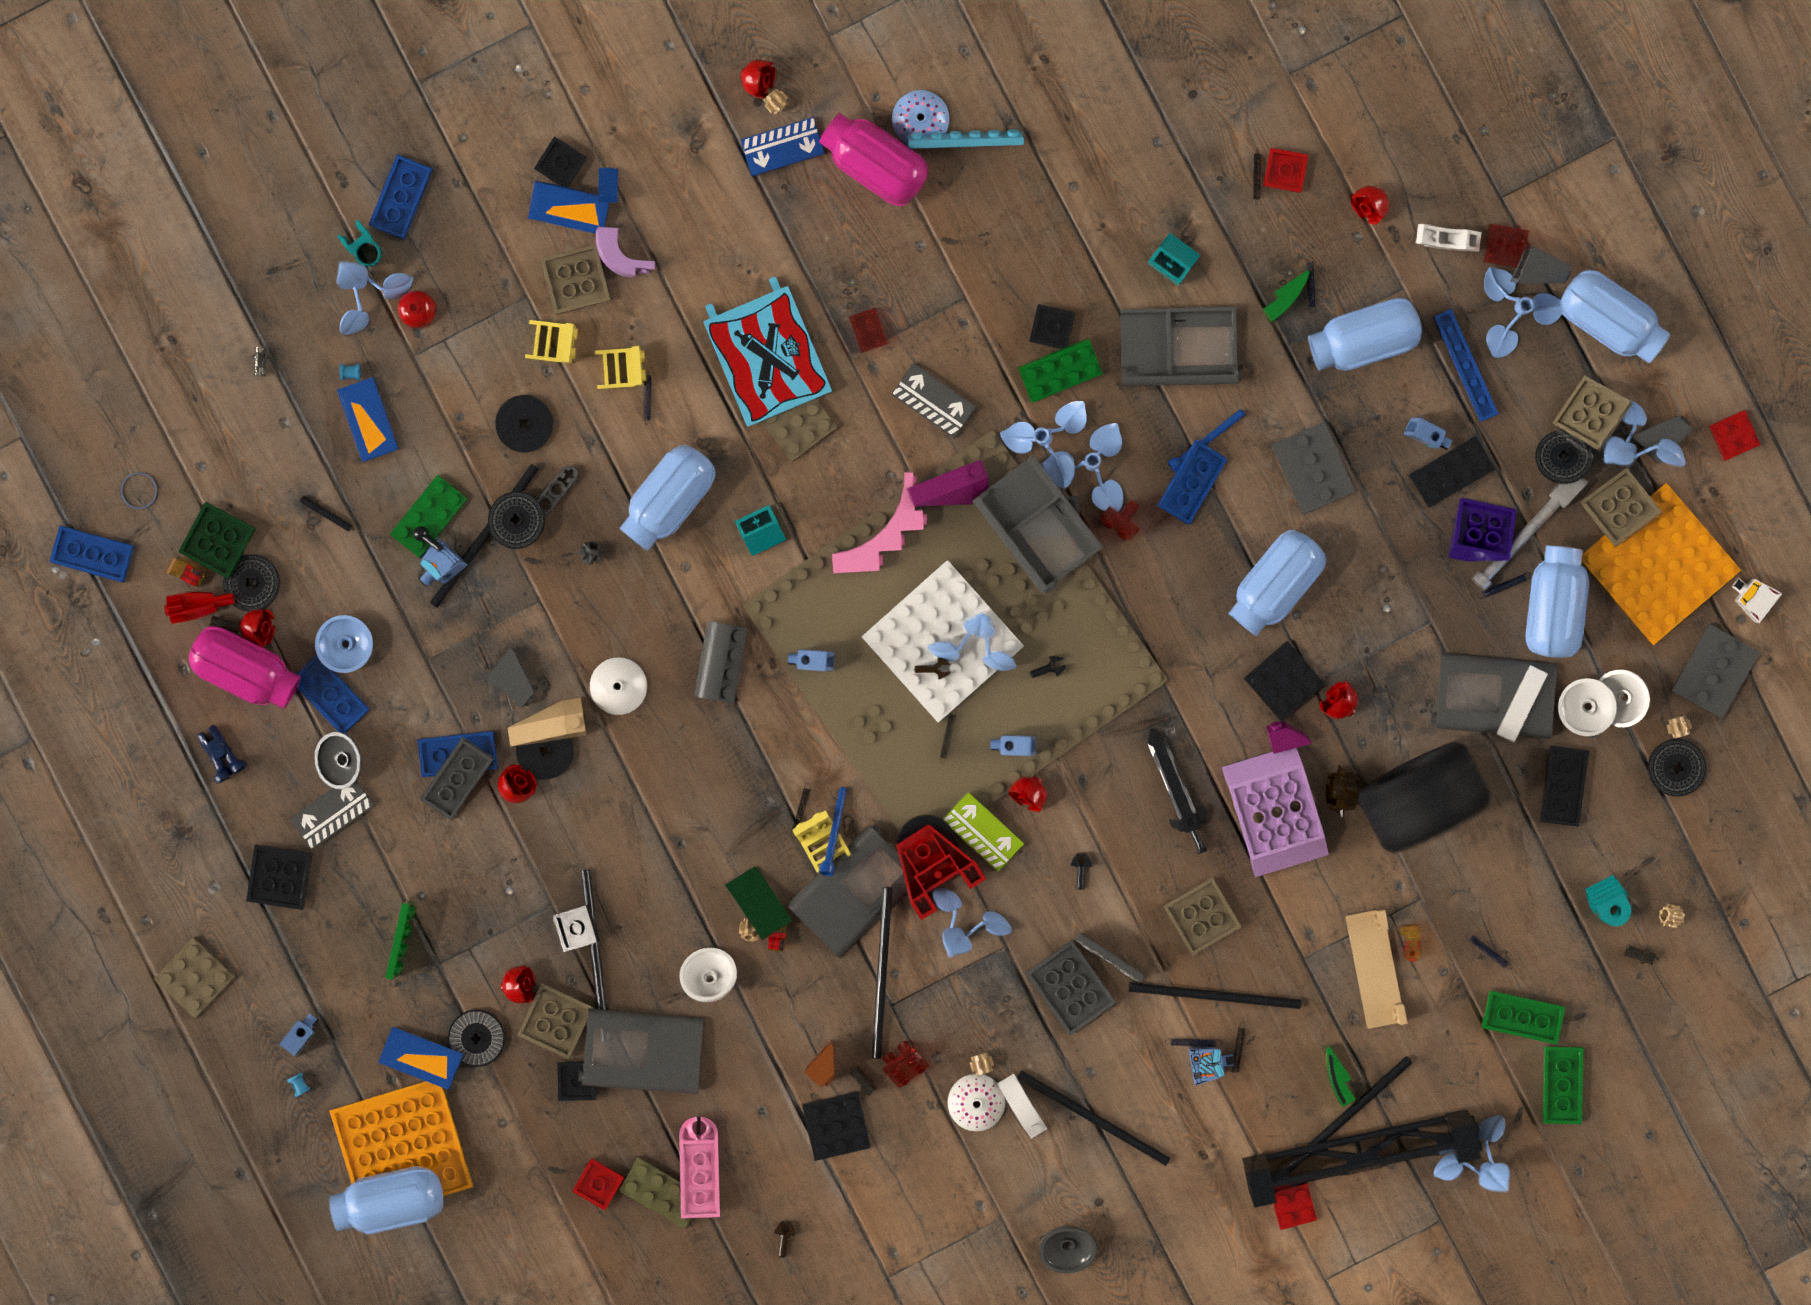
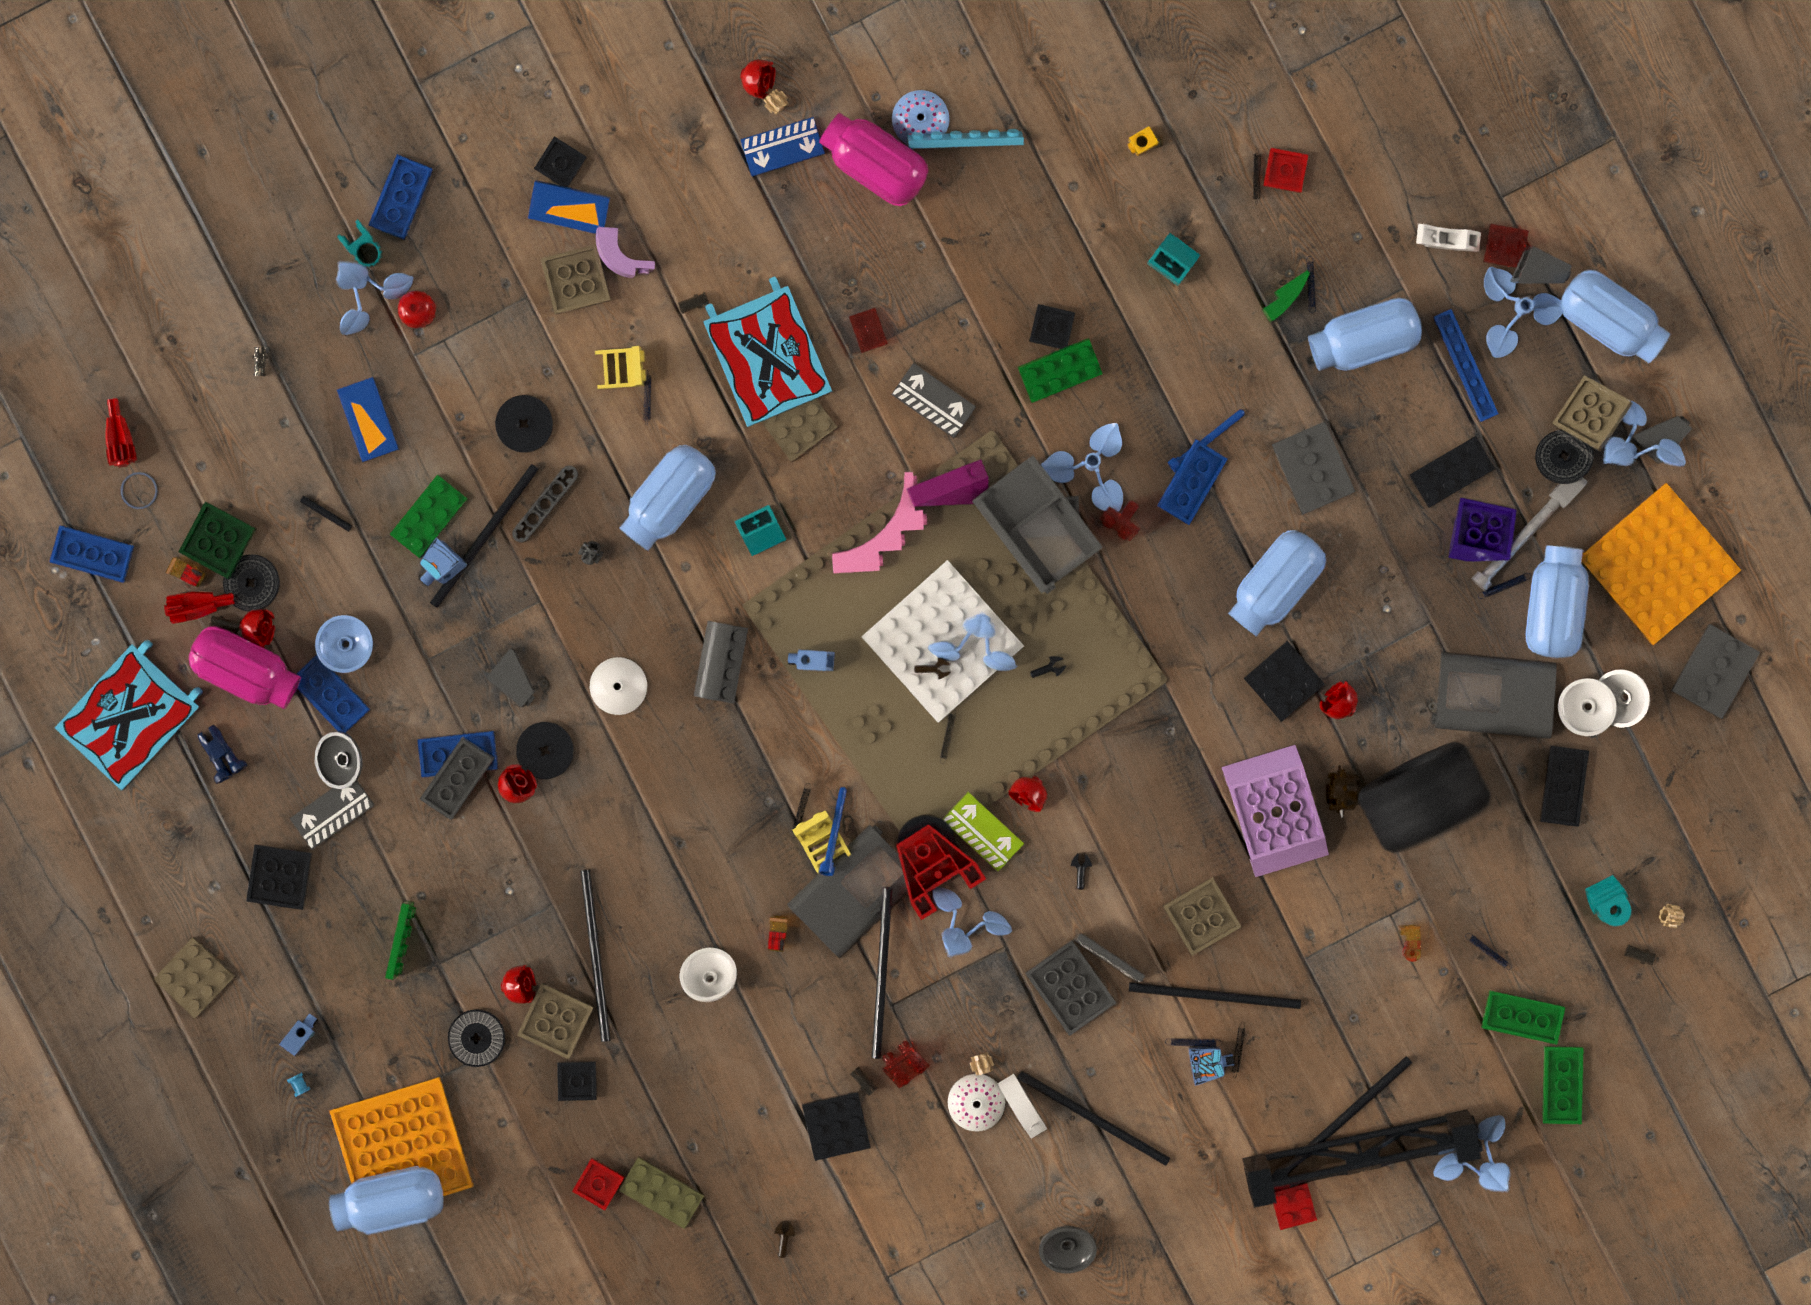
dark azure bush [339,363,361,381] -> none
blue tile [378,1027,464,1090] -> none
black bar [413,526,443,552] -> none
black piece [488,491,545,549] -> none
tan wedge [508,698,586,747] -> none
light yellow plate [525,320,578,364] -> none
plate [553,904,600,952] -> none
dark grey piece [578,1008,703,1094] -> none
blue tile [598,168,618,203] -> none
bright pink plate [679,1117,720,1218] -> none
dark green window [725,866,793,940] -> none
tan gear [739,918,759,942] -> none
dark orange slope [804,1040,835,1088] -> none
medium blue torso [991,735,1036,756] -> none
light blue plant [1000,401,1087,489] -> none
dark grey piece [1120,307,1241,386] -> none
black sword [1147,728,1207,854] -> none
magenta slope [1266,721,1311,754] -> none
green slope [1325,1045,1356,1108] -> none
tan bracket [1345,908,1408,1029] -> none
red cylinder [1351,185,1389,225] -> none
medium blue torso [1403,417,1452,450] -> none
white tile [1496,665,1548,743] -> none
dark tan plate [1580,468,1662,548] -> none
black piece [1648,739,1706,797] -> none
tan gear [1666,715,1692,738] -> none
red plate [1708,410,1761,461] -> none
white torso [1732,578,1782,623] -> none
none -> flag [55,640,203,791]
none -> red piece [105,398,137,468]
none -> clear smoke pin [678,292,709,314]
none -> yellow brick [1127,126,1159,156]

